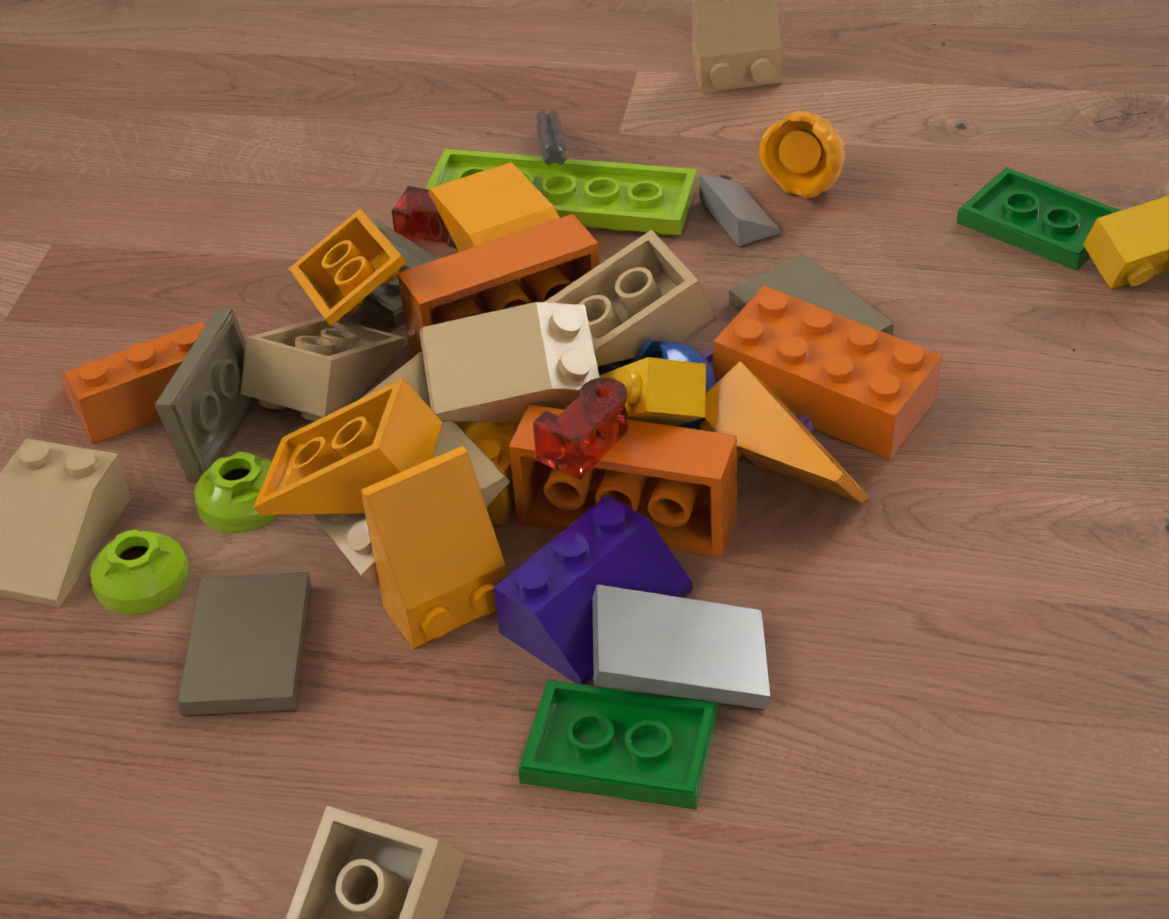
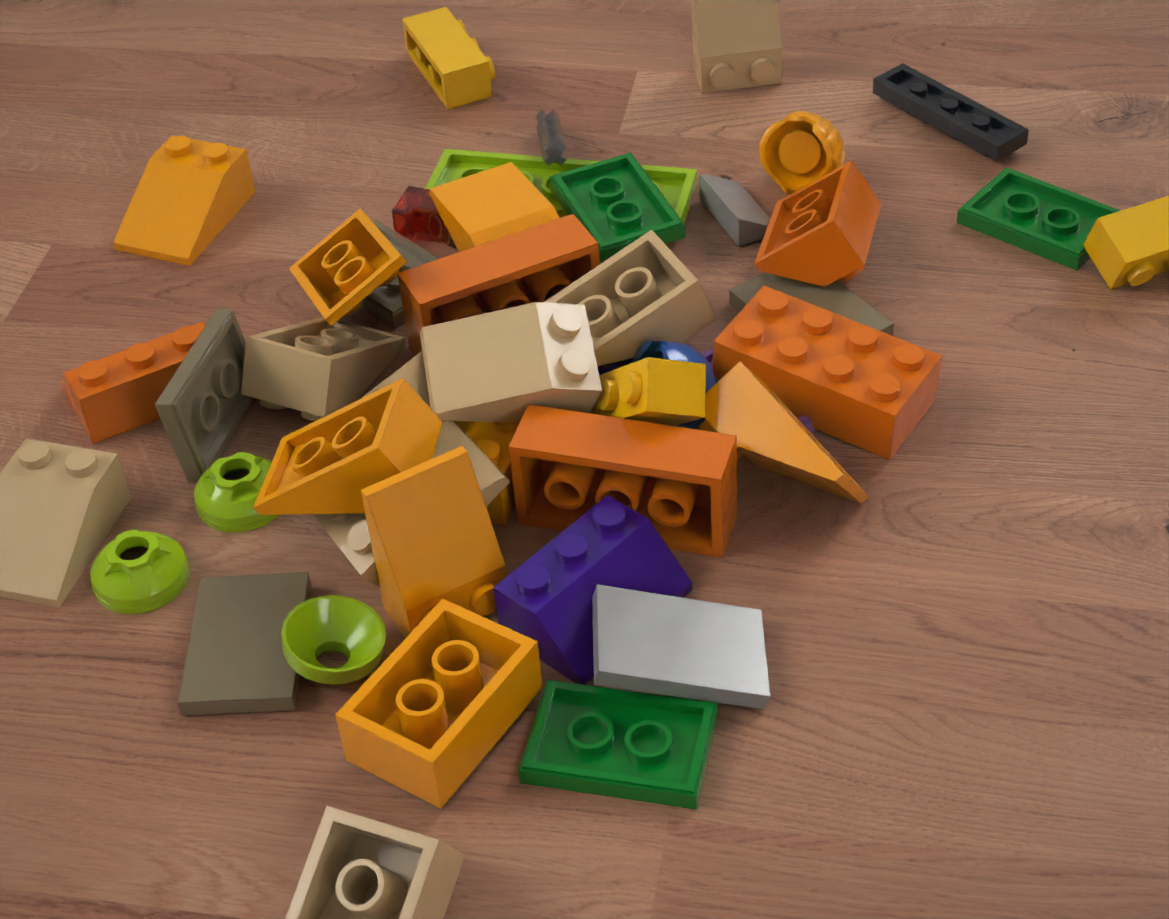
clear red leg [533,378,628,480] -> none
none -> light orange slope [113,135,255,266]
none -> lime piece [281,595,386,685]
none -> light orange brick [335,598,543,809]
none -> yellow brick [402,7,496,109]
none -> green tile [549,153,686,263]
none -> orange slope [754,160,881,287]
none -> black plate [873,63,1029,161]

